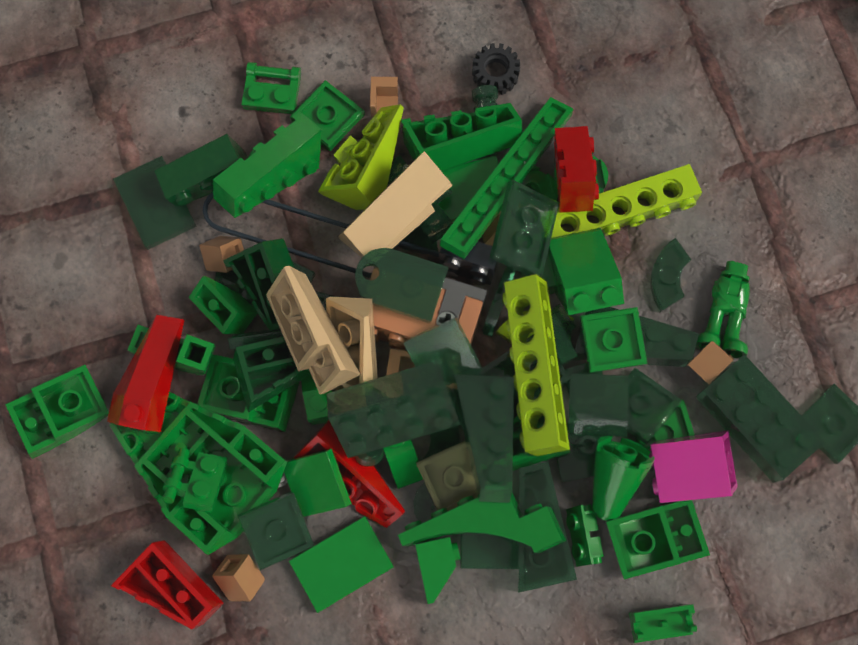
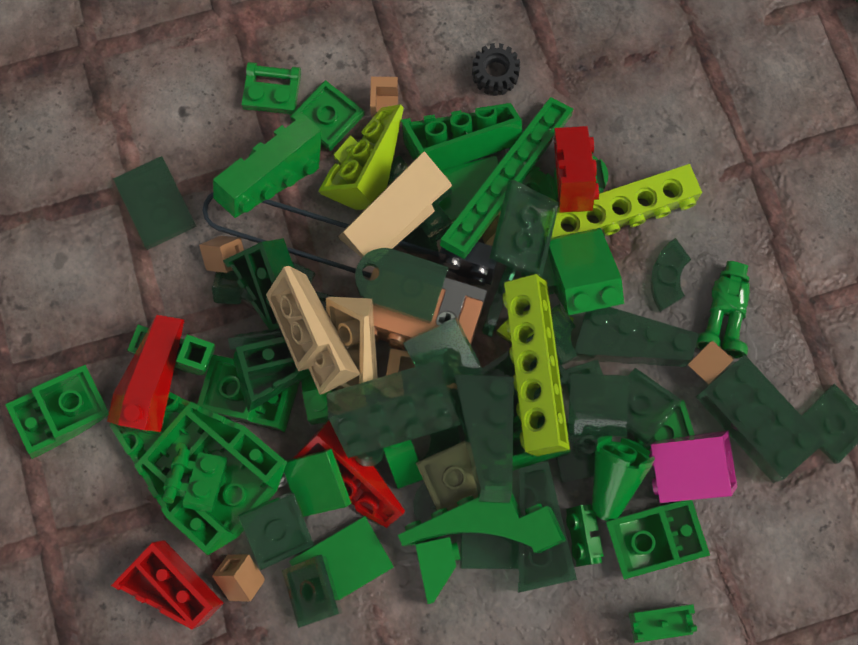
dark green wedge [154,134,248,206] -> none
green slope [188,276,258,334] -> none
clear green wheel [471,85,499,112] -> none
green tile [580,307,648,373] -> none
none -> clear green slope [282,554,343,628]

